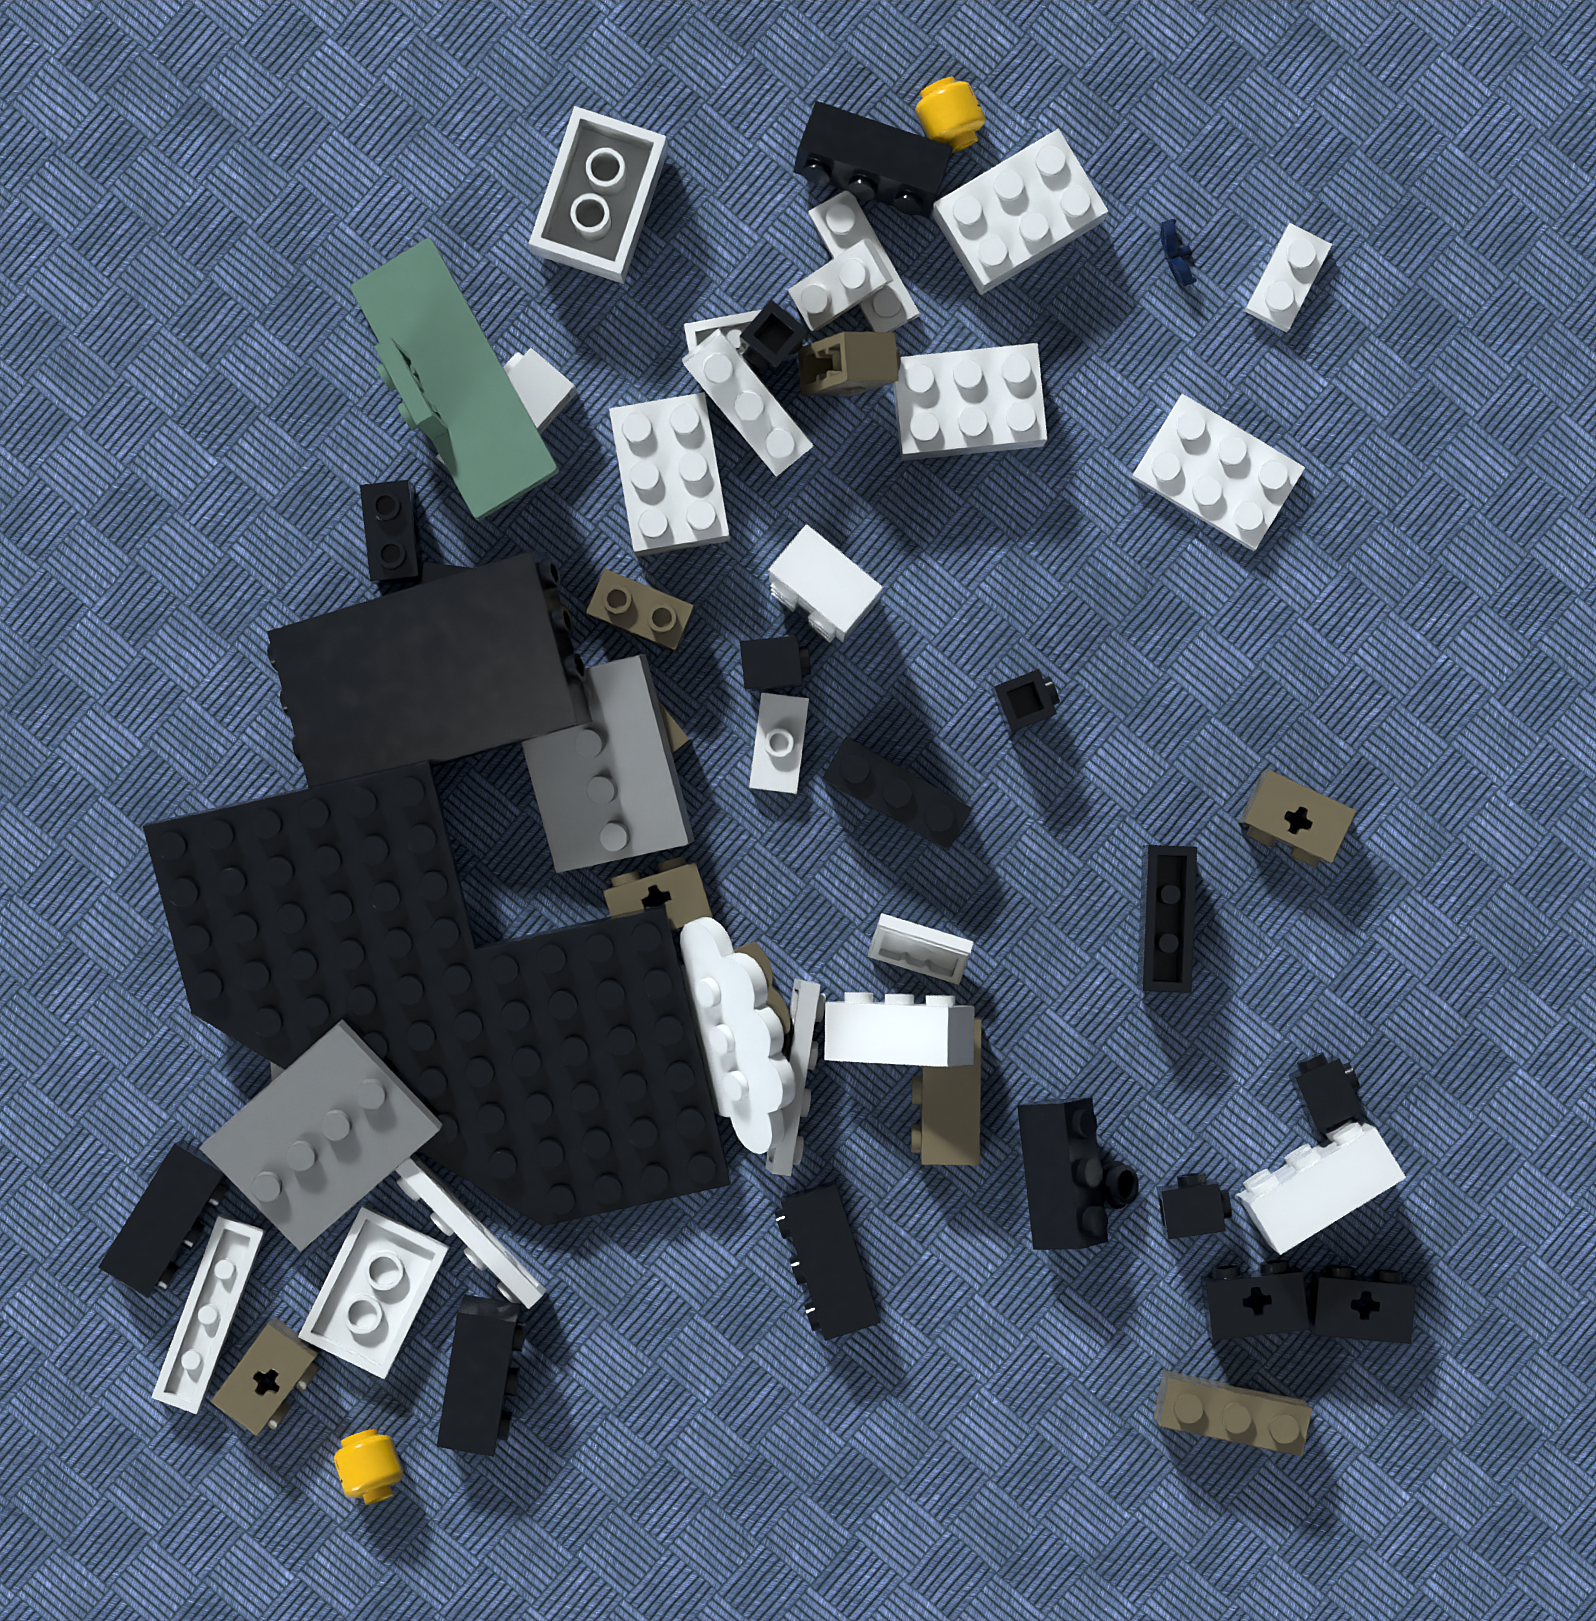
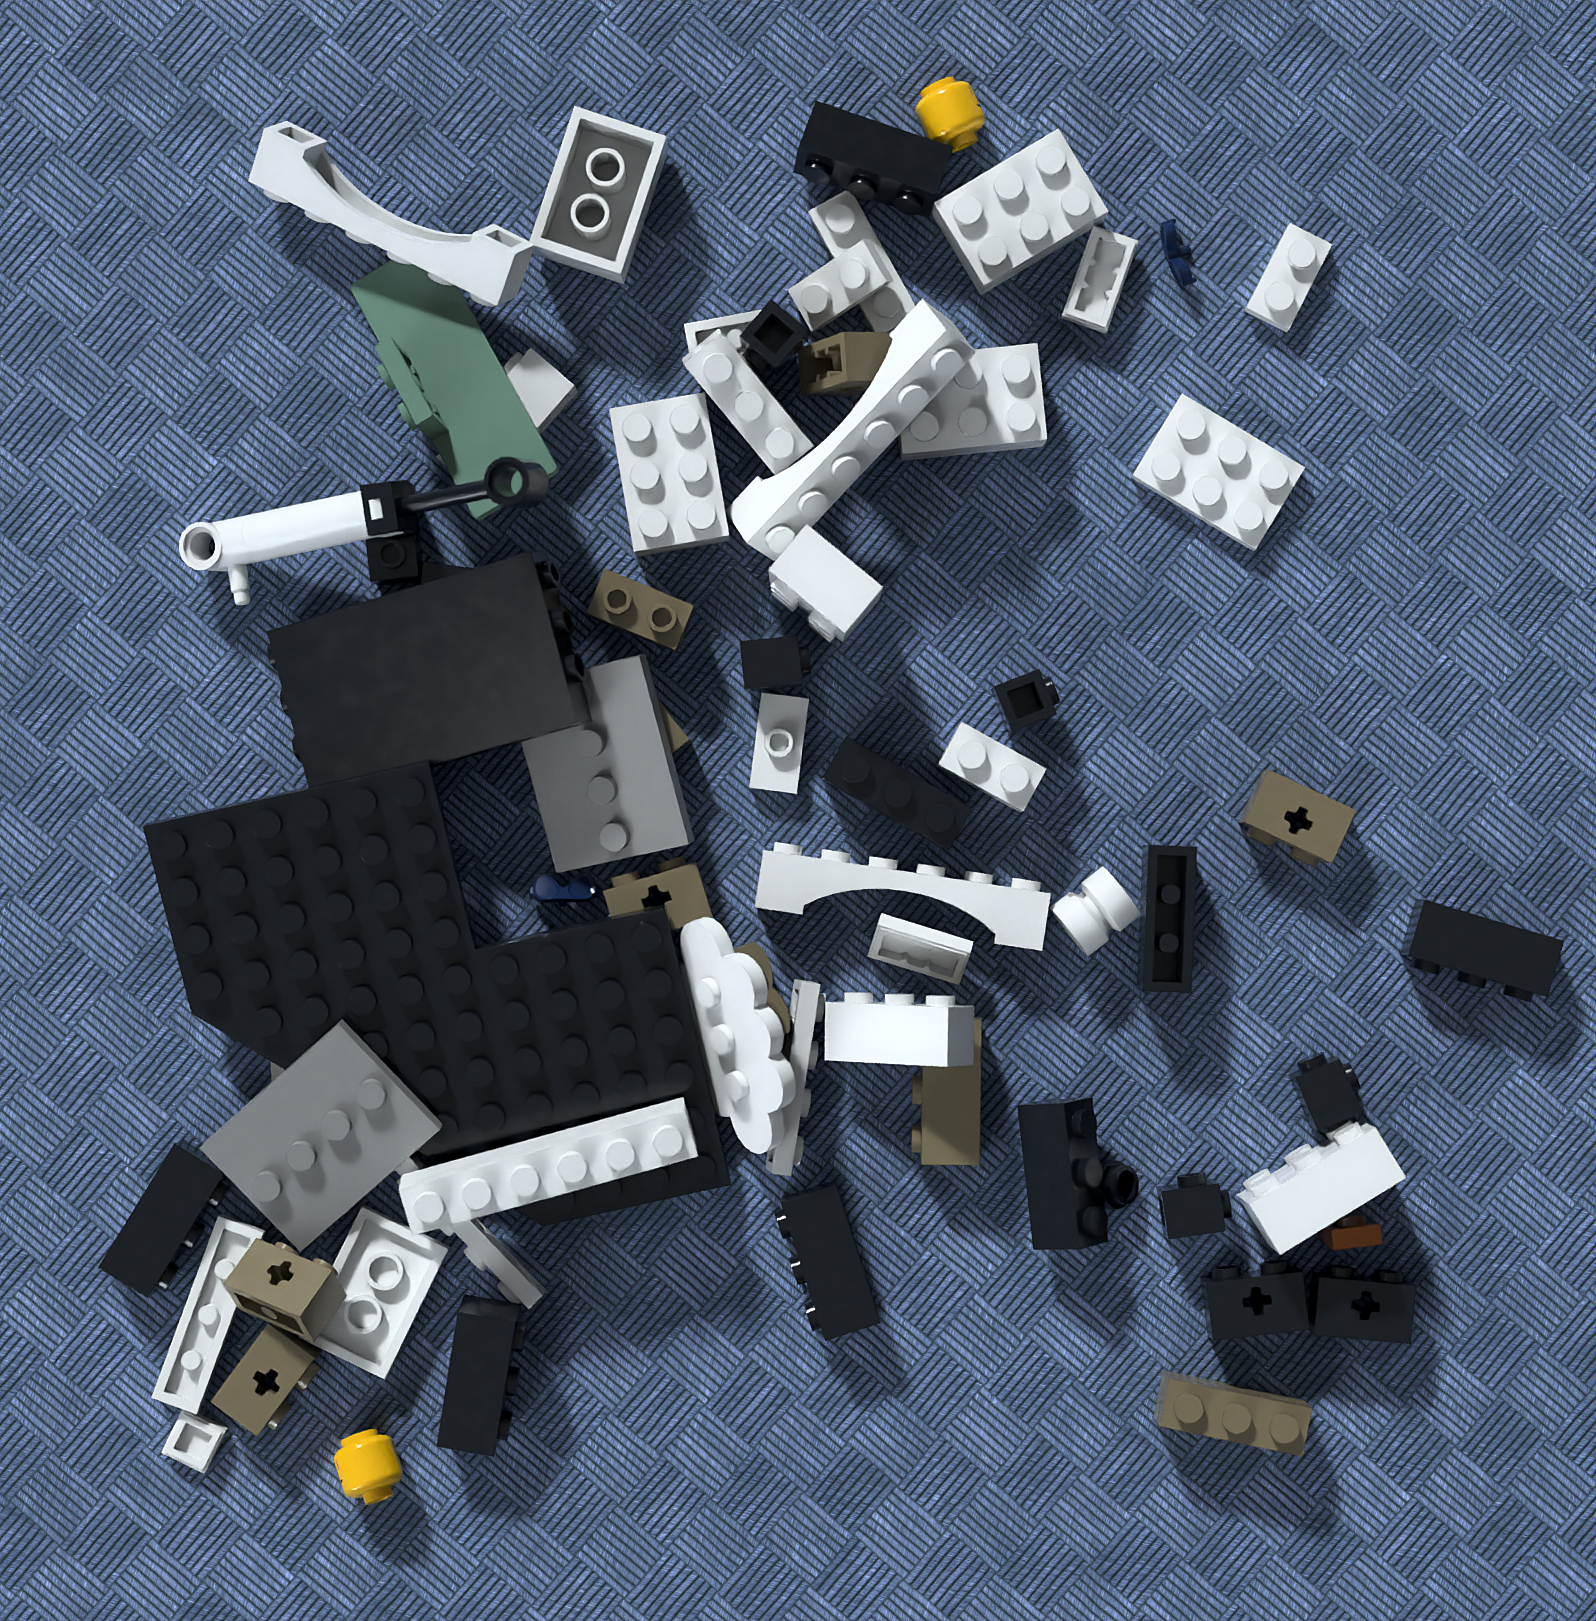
none -> white tile [161,1409,228,1474]
none -> white piece [179,457,549,605]
none -> dark tan brick [223,1238,347,1342]
none -> white arch [248,121,535,307]
none -> white brick [398,1097,698,1236]
none -> dark blue piece [529,872,597,907]
none -> white arch [725,299,976,561]
none -> white arch [755,842,1051,951]
none -> white brick [936,722,1047,812]
none -> white wheel [1049,866,1141,956]
none -> white plate [1061,225,1139,334]
none -> reddish brown plate [1318,1209,1383,1250]
none -> black brick [1400,899,1564,1002]

